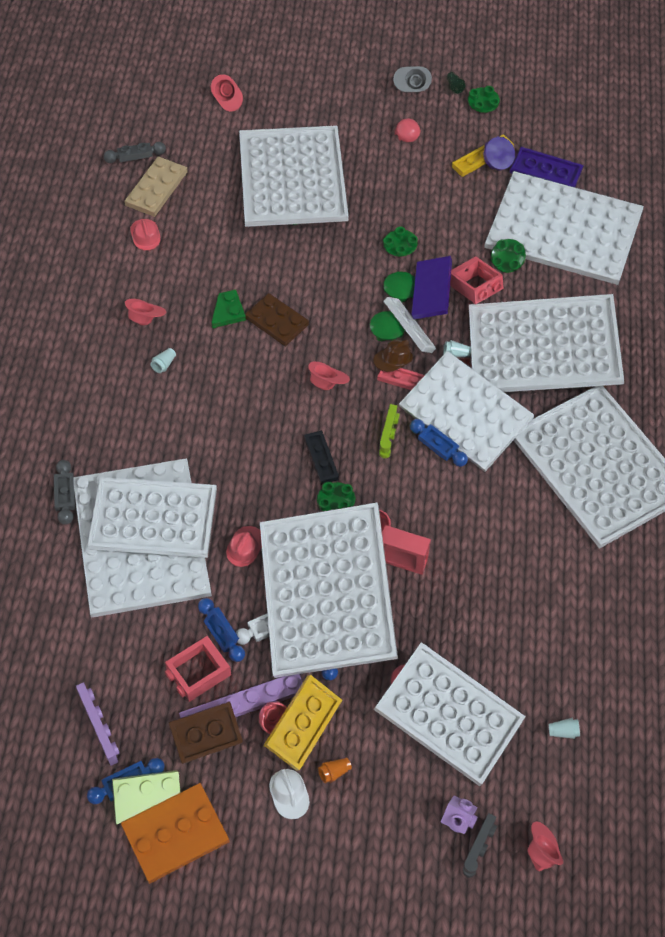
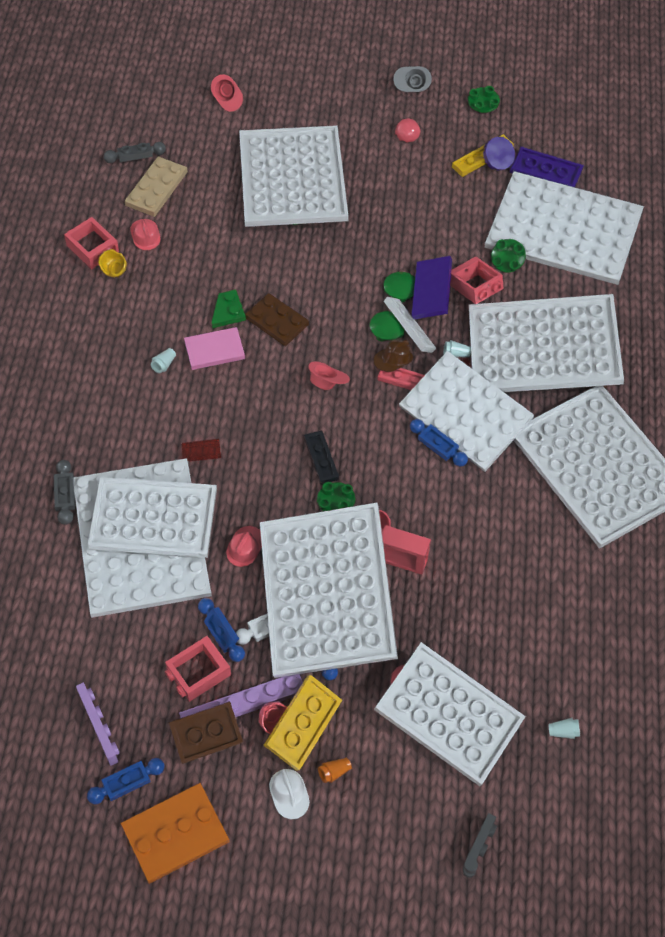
yellowish green wing [112,770,180,825] -> none
coral piece [125,299,166,325] -> none
lime plate [379,404,400,458] -> none
green dish [383,227,418,257] -> none
lavender brick [441,796,478,834] -> none
clear green cone [446,72,465,94] -> none
coral piece [527,821,563,872] -> none
none -> coral window [64,217,119,270]
none -> yellow hair [98,249,127,278]
none -> clear red tile [181,439,221,462]
none -> bright pink tile [184,327,245,370]

